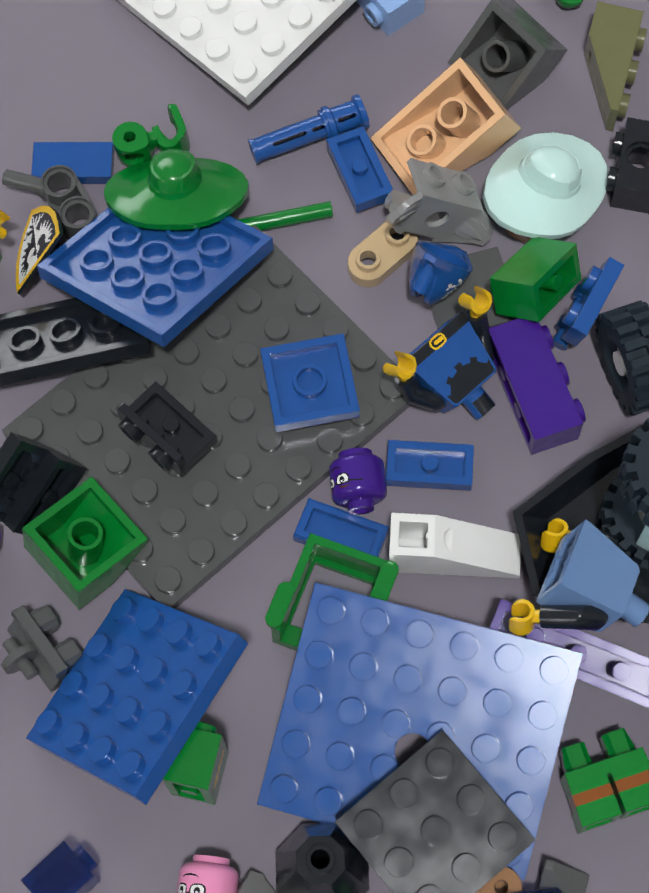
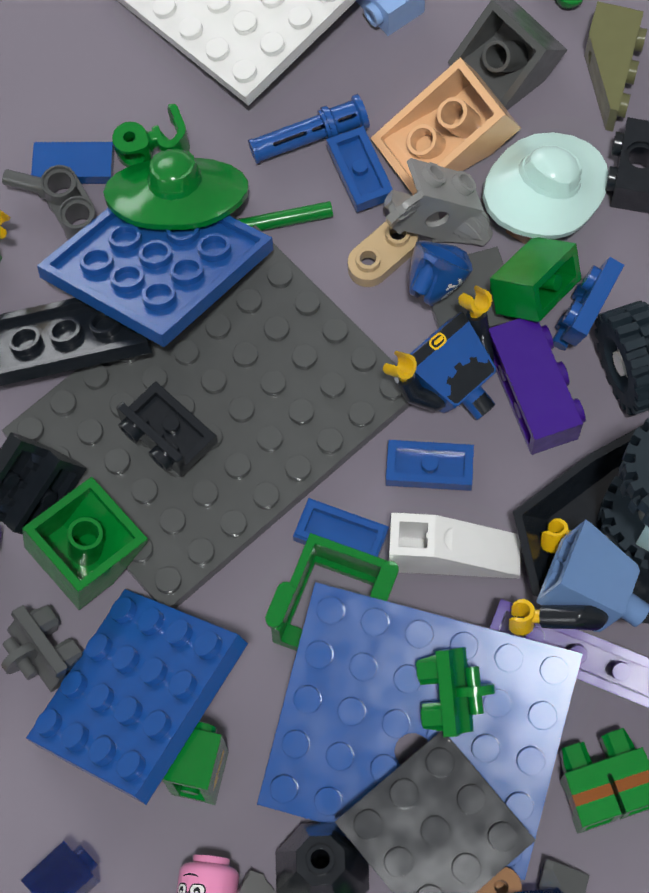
shield [16,205,63,294] -> none
blue plate [260,333,360,432] -> none
dark purple head [329,448,387,515] -> none
none -> green hips [416,647,496,737]

